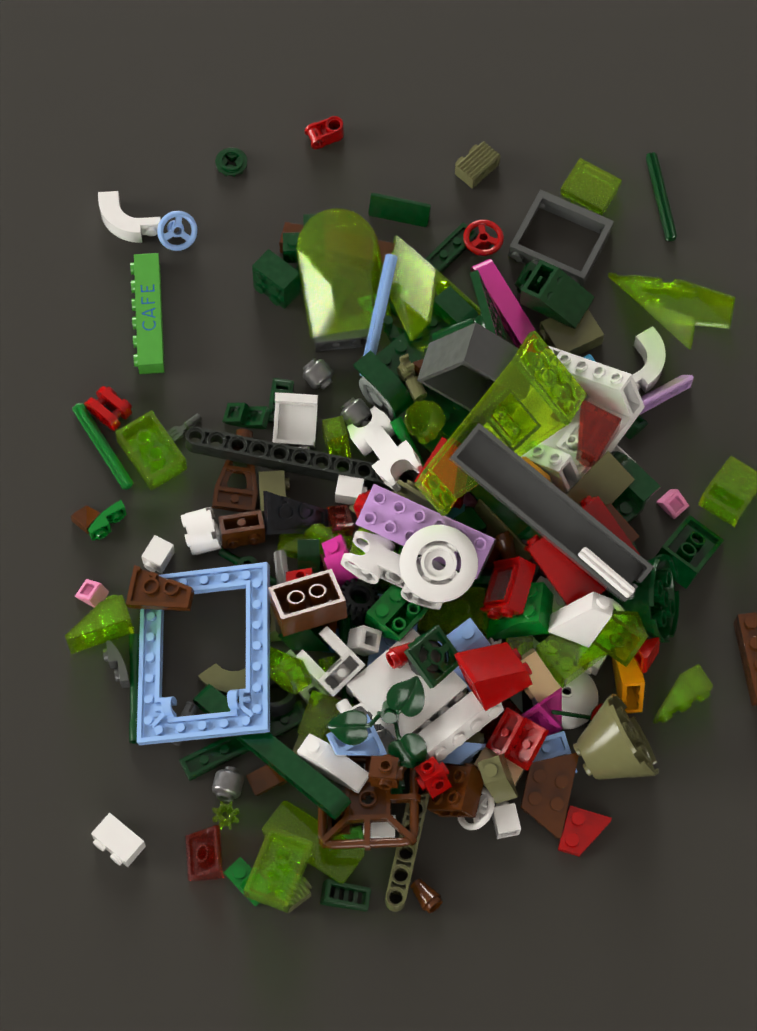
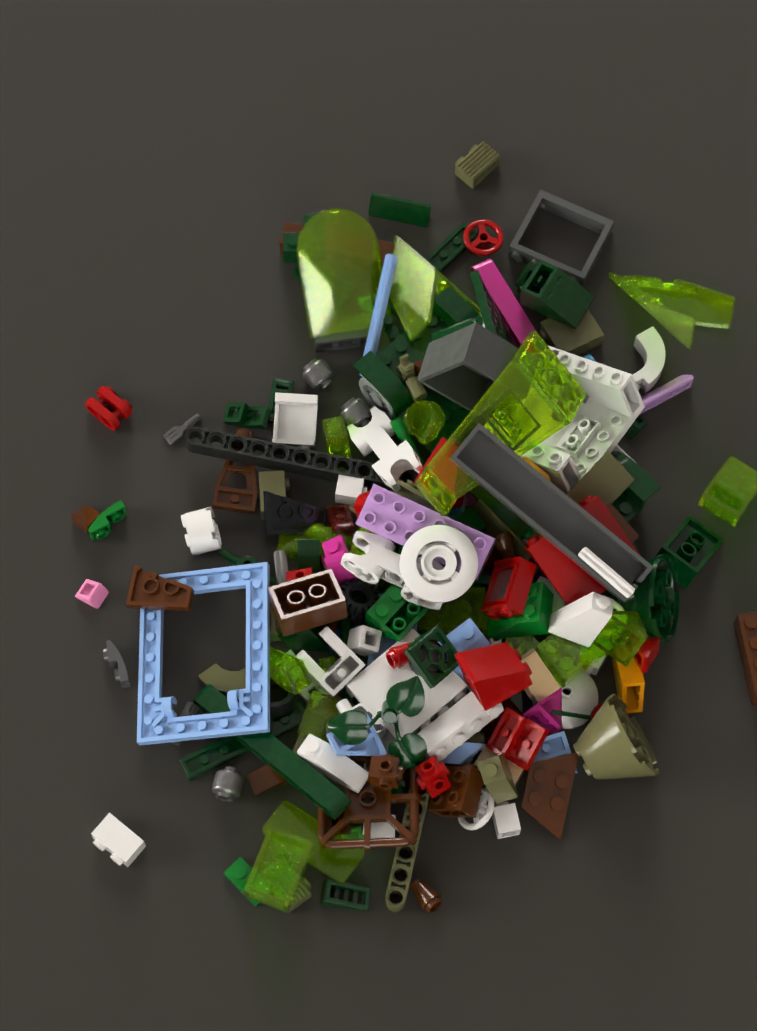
clear neon green slope [65,595,134,654] -> none
green axle [72,403,133,490] -> none
white arch [98,191,161,243] -> none
clear neon green brick [115,410,187,491] -> none
dark green piece [129,633,139,744] -> none
bright green brick [130,253,165,374] -> none
white brick [141,535,175,574] -> none
light blue piece [157,211,198,251] -> none
clear red slope [185,825,224,881] -> none
clear neon green gear [212,801,240,830] -> none
dark green gear [215,148,247,177] -> none
reddish brown brick [218,510,265,549] -> none
dark green brick [252,249,301,309] -> none
red piece [304,116,344,149] -> none
red wing [558,806,612,857] -> none
clear neon green piece [560,158,622,215] -> none
clear red slope [576,399,622,467] -> none
dark green axle [646,152,677,242] -> none
clear neon green slope [653,664,713,724] -> none
bright pink slope [657,489,689,519] -> none

